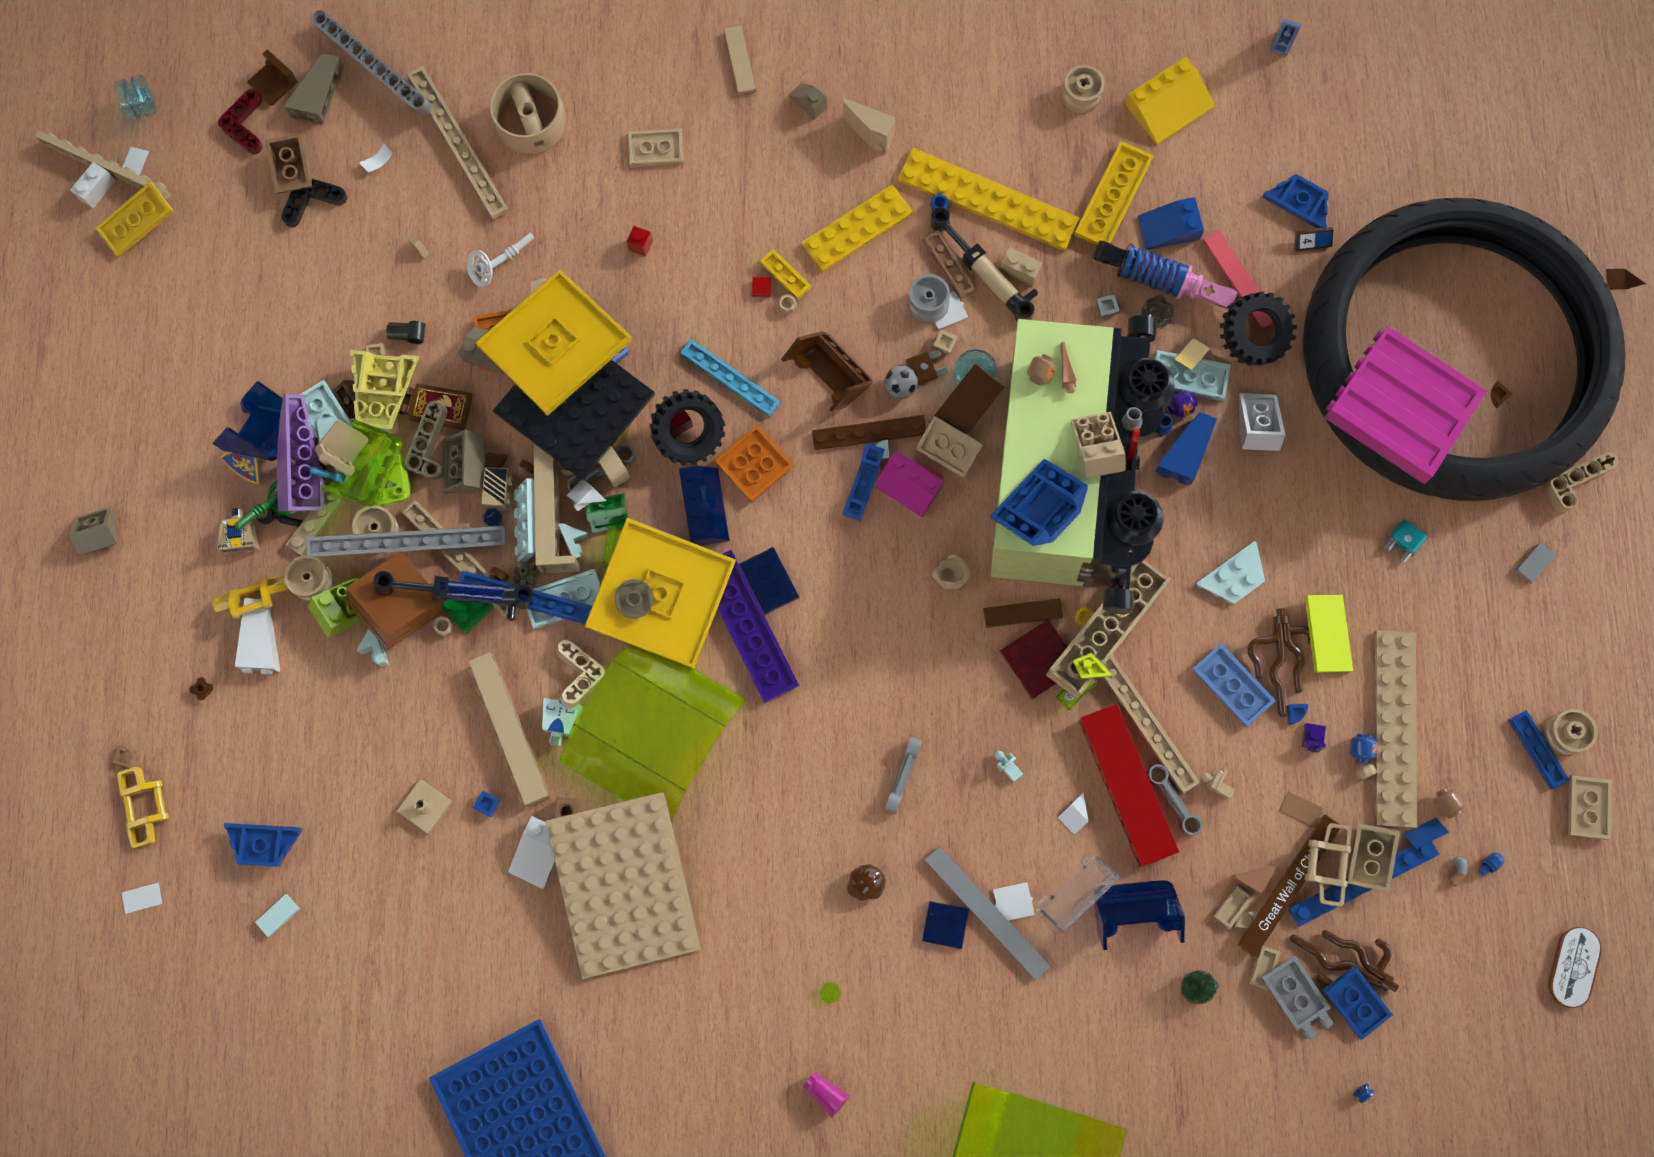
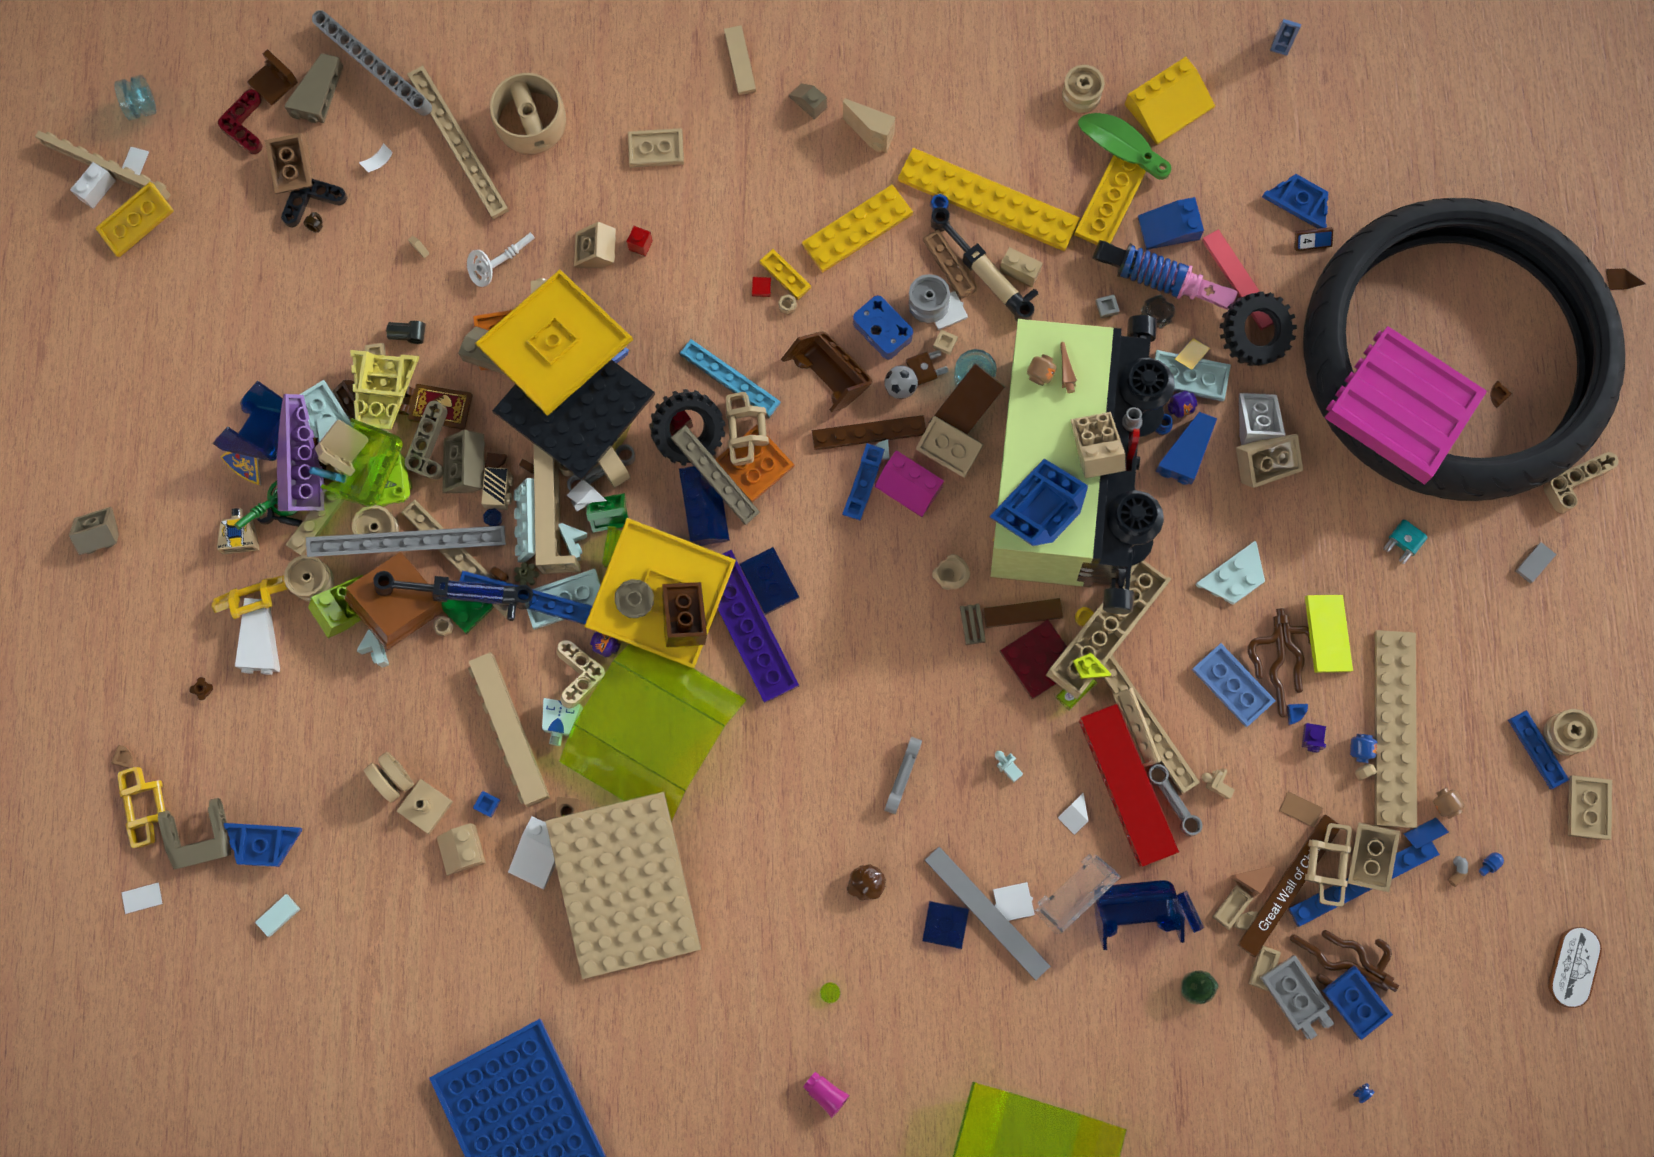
none -> dark tan connector [158,798,231,869]
none -> dark brown tile [303,212,323,233]
none -> tan wheel [364,752,414,803]
none -> tan slope [437,823,486,875]
none -> tan slope [574,222,616,268]
none -> dark purple head [590,632,621,657]
none -> reddish brown slope [662,582,707,647]
none -> dark tan tile [671,425,760,525]
none -> tan bar [726,392,769,466]
none -> blue axle [853,295,913,360]
none -> dark tan tile [960,604,985,645]
none -> bright green plant [1078,113,1172,180]
none -> tan tile [1113,687,1161,767]
none -> clear blue tile [1176,890,1204,933]
none -> tan slope [1236,434,1303,488]

